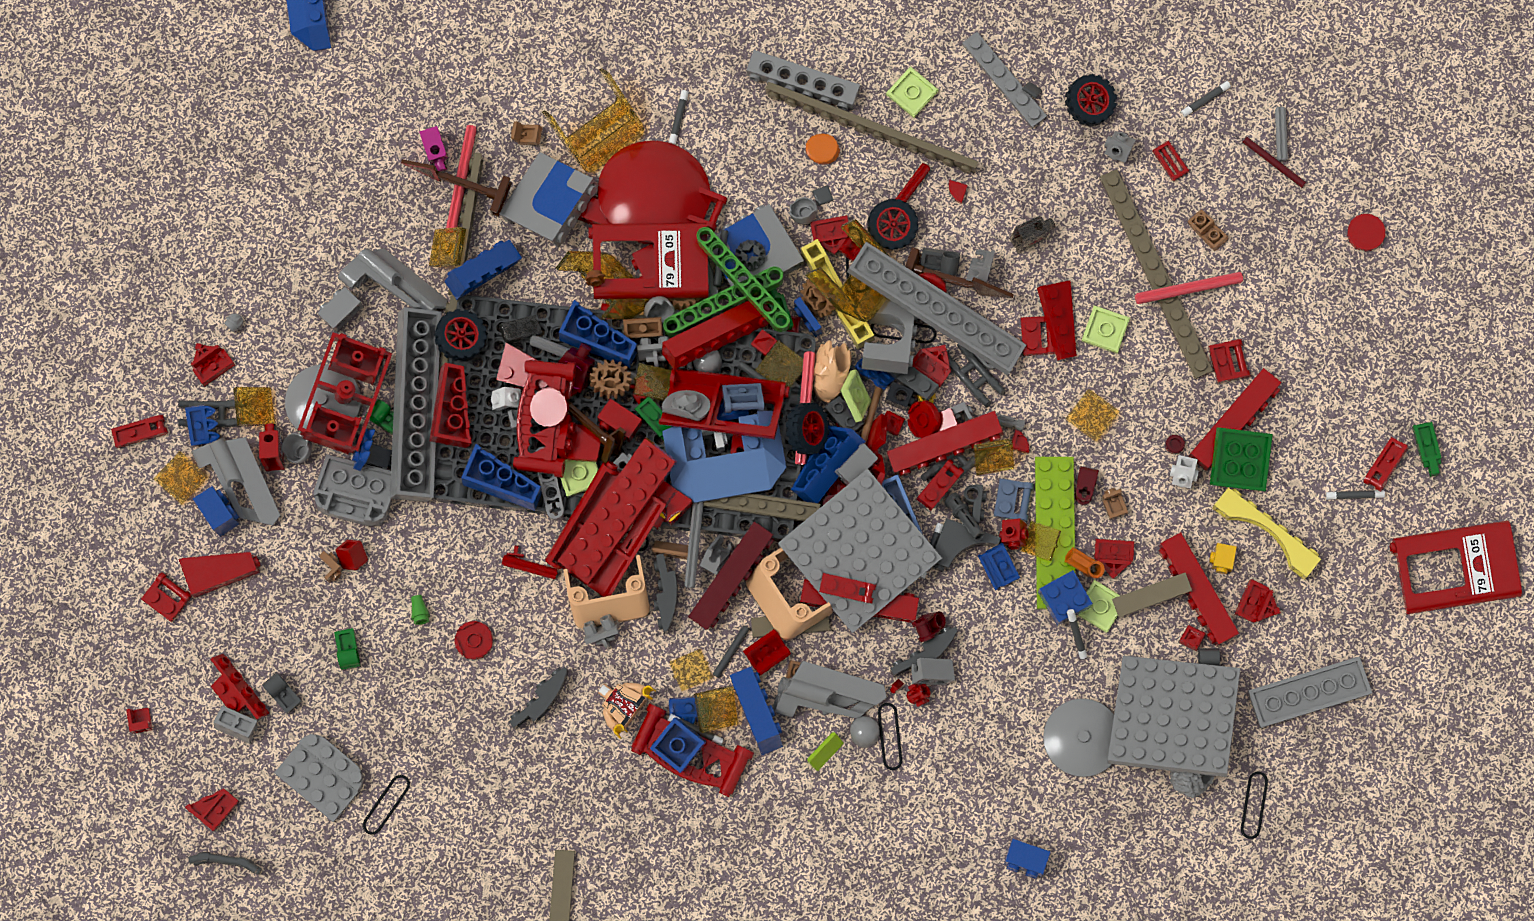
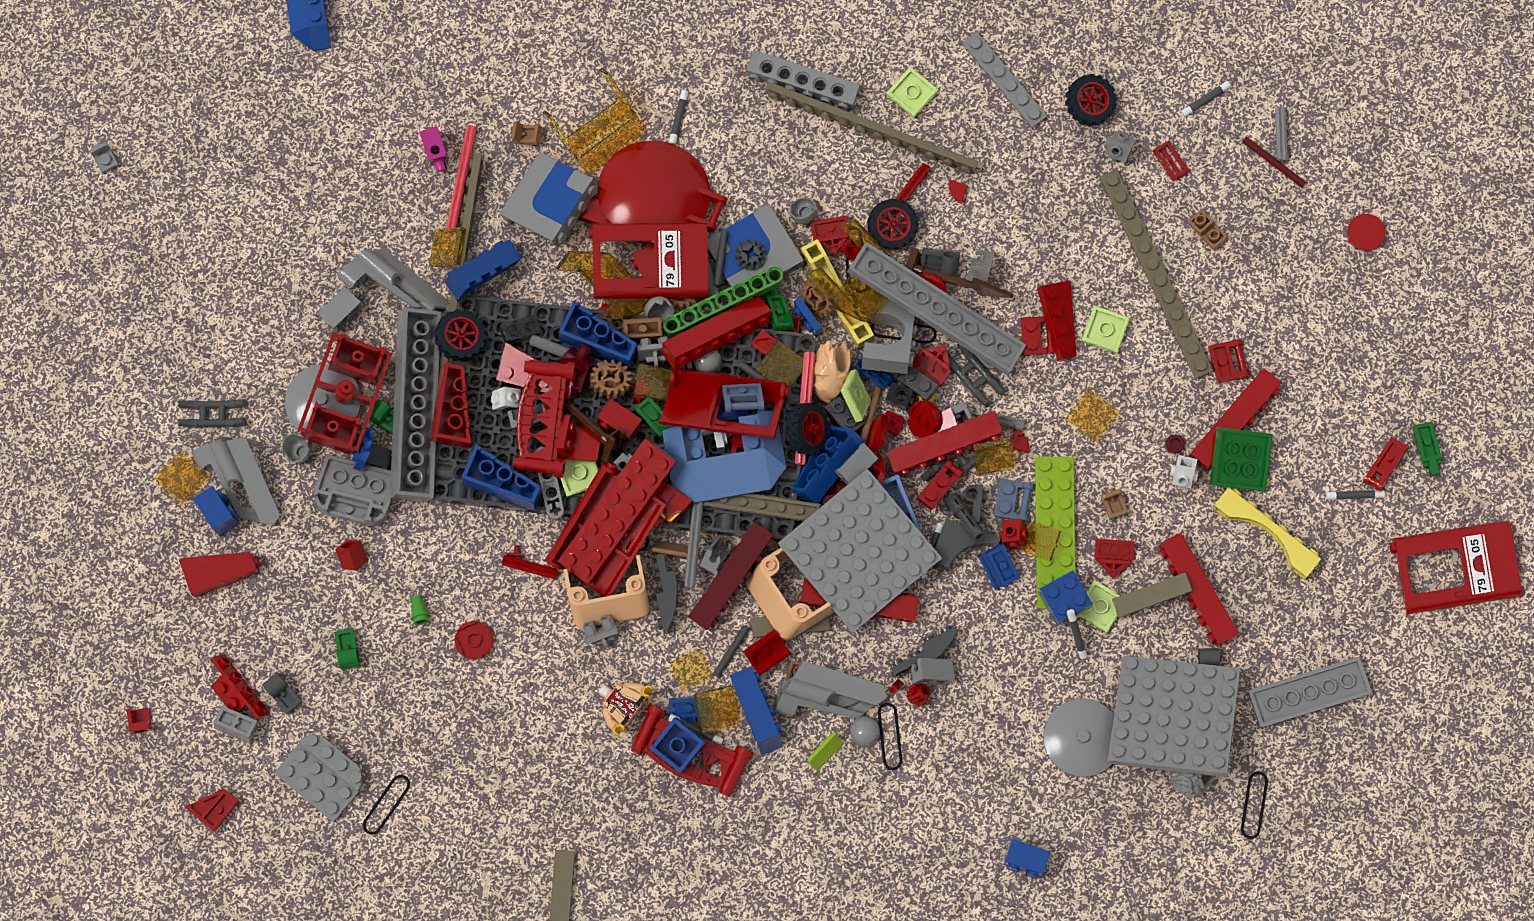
red plate [111,415,168,448] -> none
red plate [141,572,192,622] -> none
blue plate [185,405,220,446] -> none
dark grey piece [188,852,262,875] -> none
red slope [191,343,235,387] -> none
light grey plate [224,314,244,333] -> none
clear yellow plate [233,387,275,426] -> none
red torso [259,423,285,472] -> none
medium nougat bracket [319,551,343,583] -> none
reddish brown piece [401,159,512,217] -> none
dark grey slope [509,667,569,730] -> none
tile [530,388,569,427] -> none
dark orange plate [586,270,605,287] -> none
light grey hat [662,390,710,421] -> none
bright green beam [697,227,790,332] -> none
orange piece [805,133,840,165] -> none
dark grey piece [812,185,834,206] -> none
red plate [819,573,876,604] -> none
dark red piece [912,611,946,642] -> none
clear smoke torso [1009,216,1056,255] -> none
dark grey piece [1022,82,1042,98] -> none
orange piece [1064,547,1105,578] -> none
dark red piece [1075,466,1099,505] -> none
coral axle [1135,272,1243,304] -> none
red tile [1179,625,1206,651] -> none
yellow brick [1209,543,1237,574] -> none
red slope [1234,579,1281,623] -> none
none -> light grey bracket [89,142,119,174]

